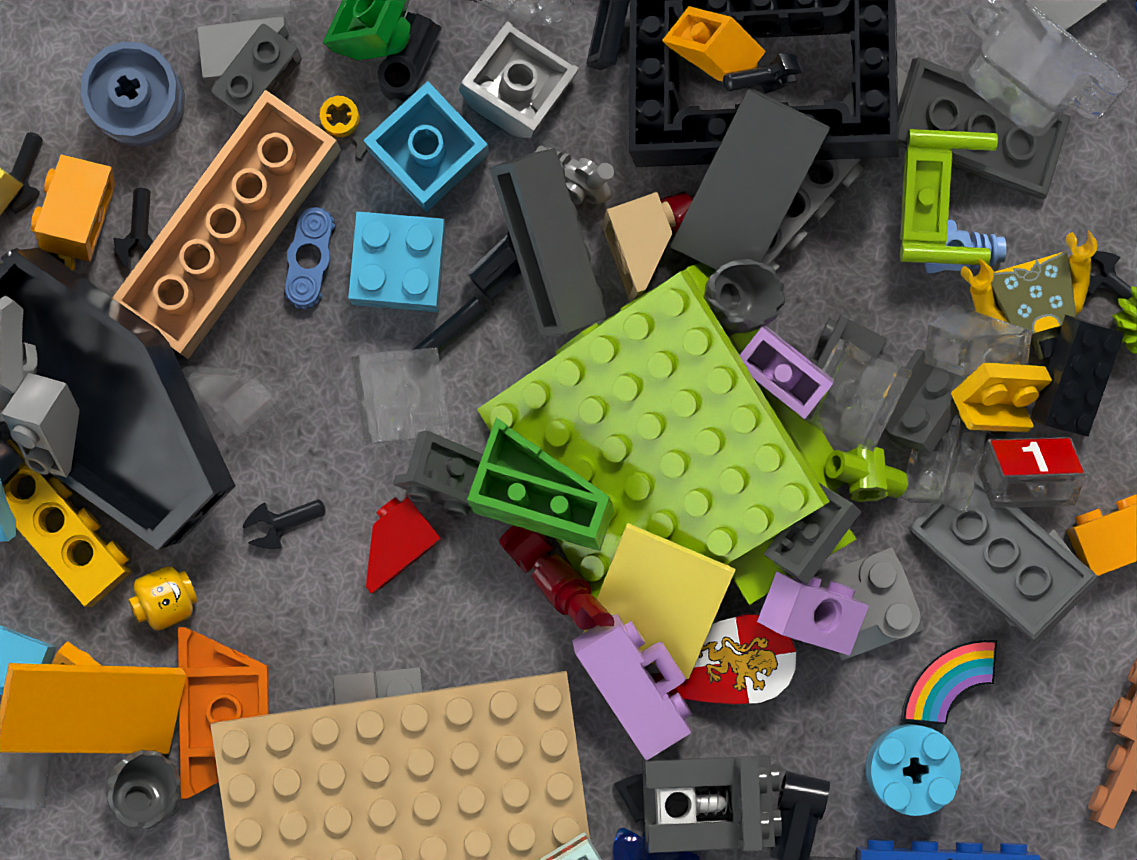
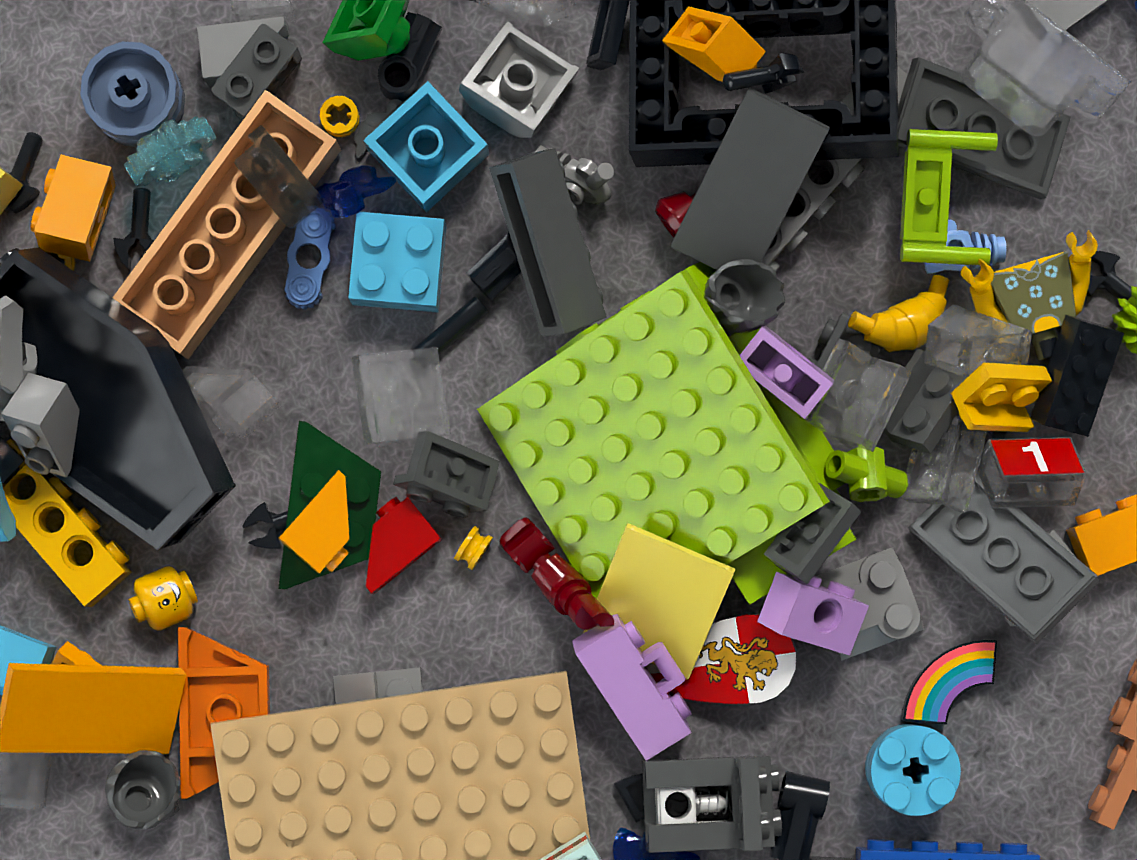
bright green wedge [467,417,614,551] -> none
tan slope [601,192,676,302] -> none
none -> clear light blue gear [124,116,217,186]
none -> clear smoke bracket [234,125,324,229]
none -> dark green wing [278,421,381,590]
none -> light orange slope [278,470,349,573]
none -> clear blue plate [313,165,396,218]
none -> yellow bush [454,526,493,570]
none -> yellow piece [848,275,950,352]

